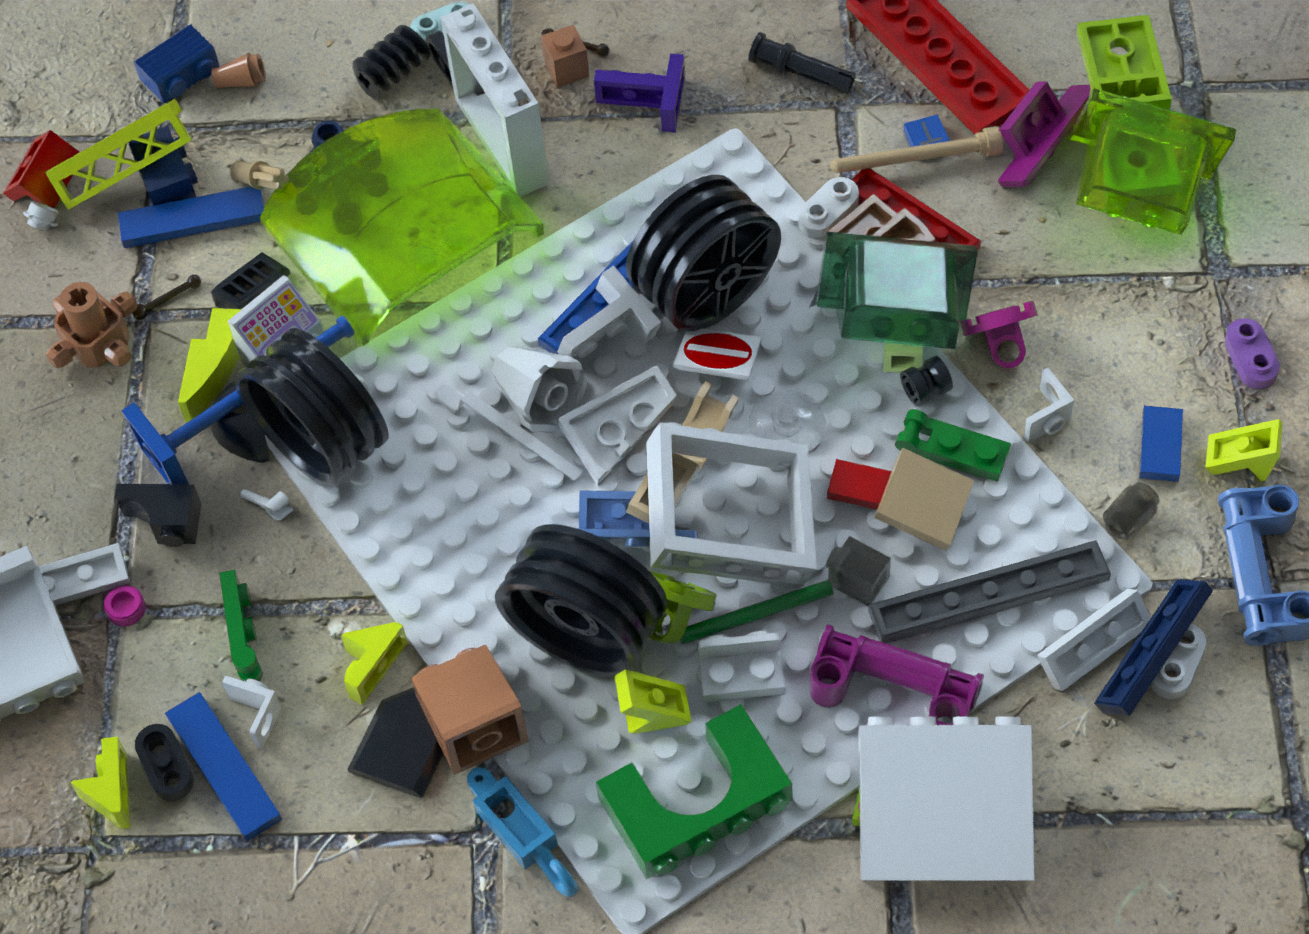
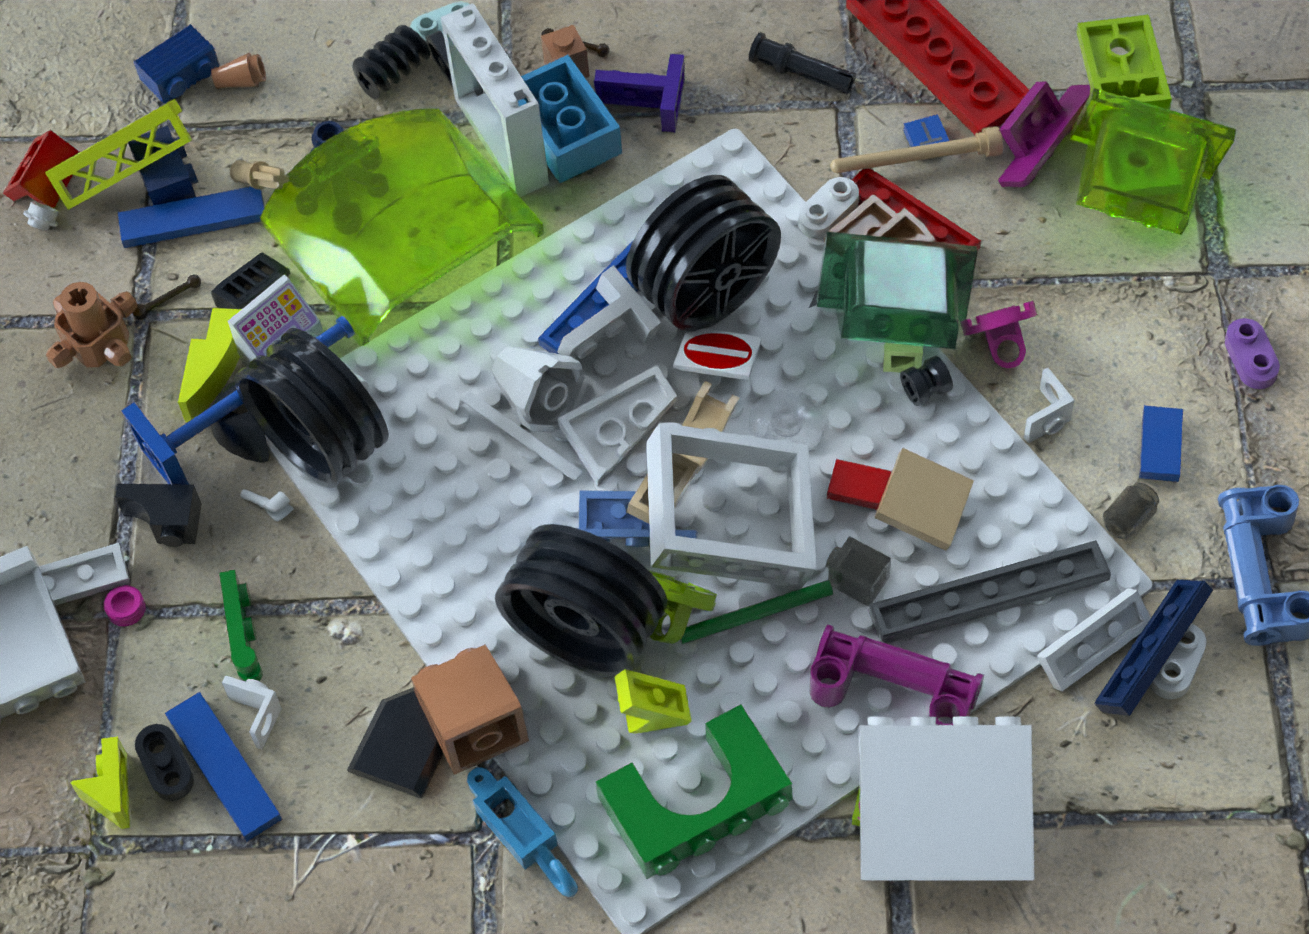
neon yellow slope [341,622,408,706] -> none
white bracket [698,631,785,702] -> none
green plate [895,409,1011,481] -> none
neon yellow slope [1205,419,1283,481] -> none
none -> dark azure brick [518,55,622,183]

